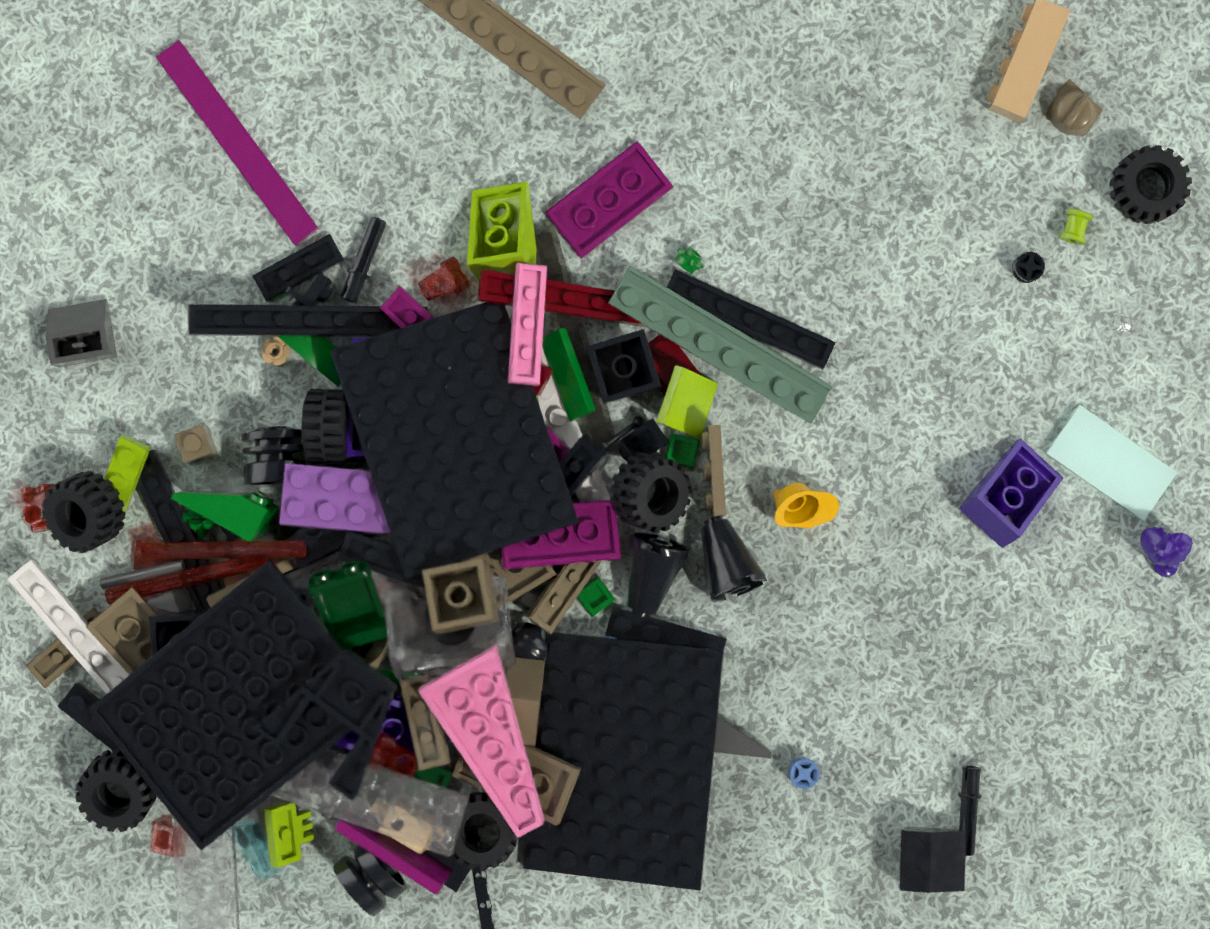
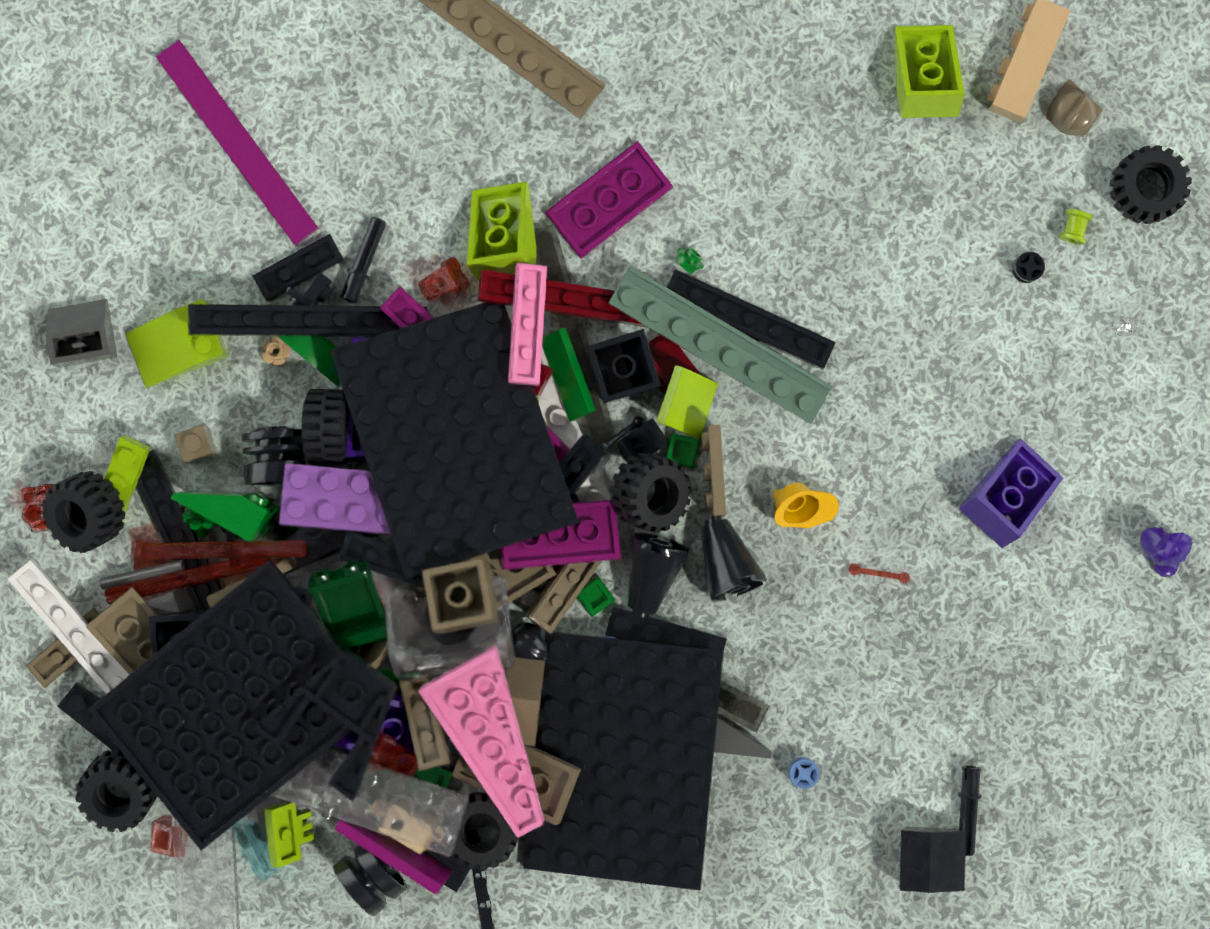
light aqua tile [1045,405,1177,521] -> none
none -> lime slope [125,299,229,388]
none -> clear smoke slope [718,680,770,733]
none -> clear red hinge [849,564,910,584]
none -> lime slope [894,25,965,118]

